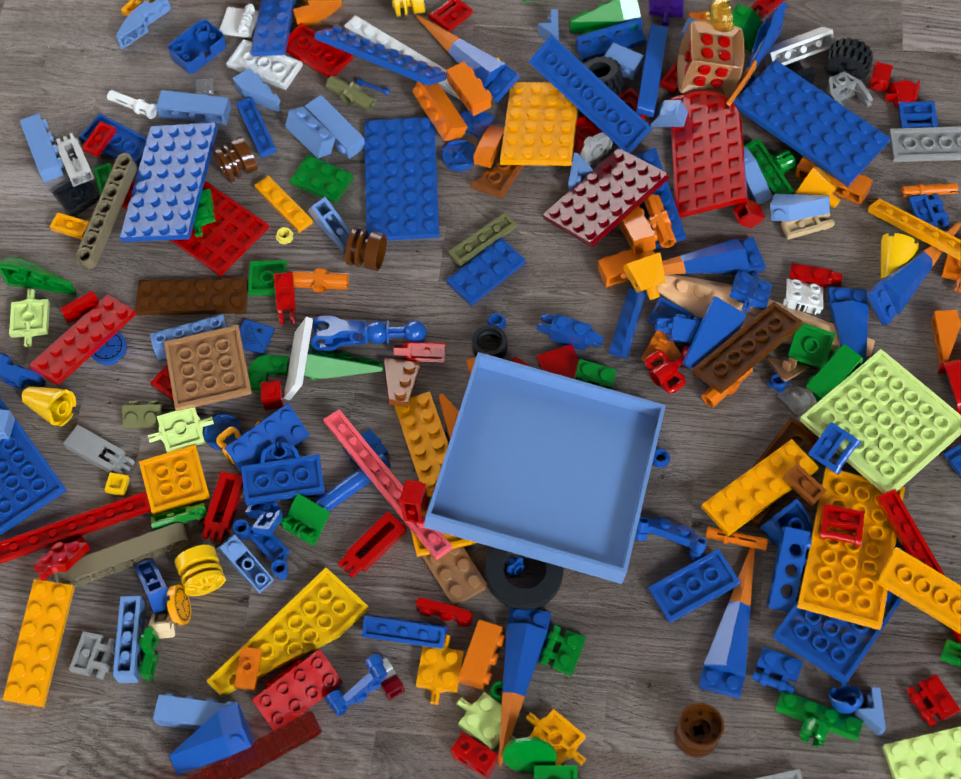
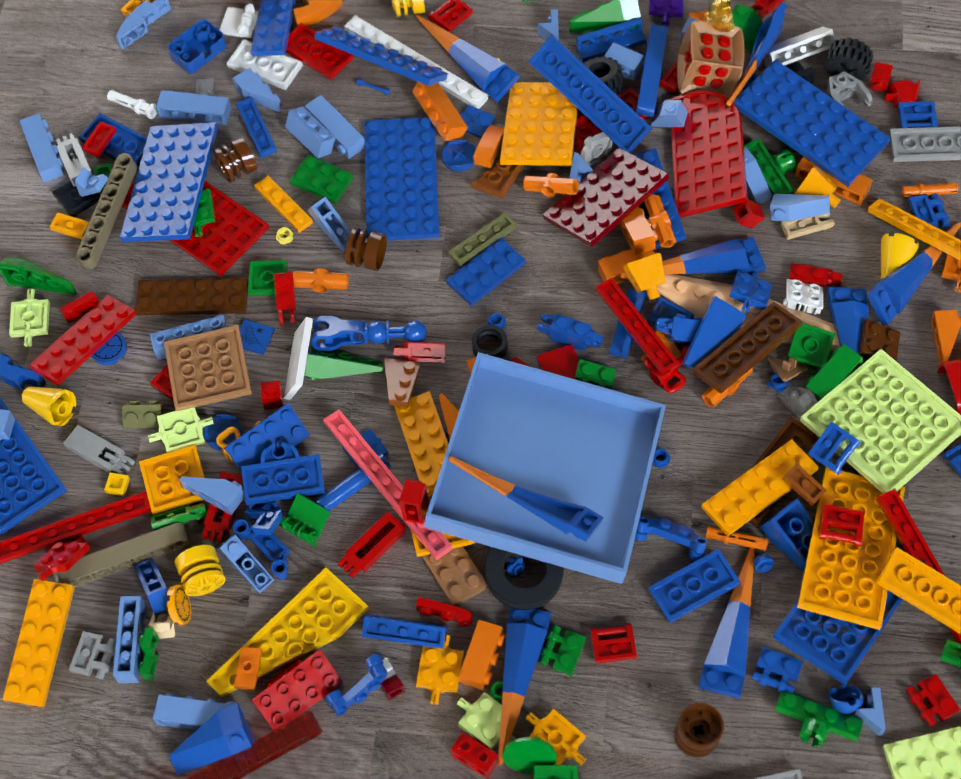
green plate [248,355,289,391] -> none
olive piece [326,76,376,112] -> none
orange brick [446,61,492,116] -> none
blue brick [766,526,812,613] -> none
none -> medium blue slope [75,168,109,197]
none -> medium blue slope [180,477,245,515]
none -> blue plate [448,456,604,542]
none -> orange piece [523,173,579,197]
none -> red plate [590,623,637,664]
none -> red plate [595,278,679,376]
none -> blue plate [754,554,774,573]
none -> reddish brown plate [859,319,900,362]

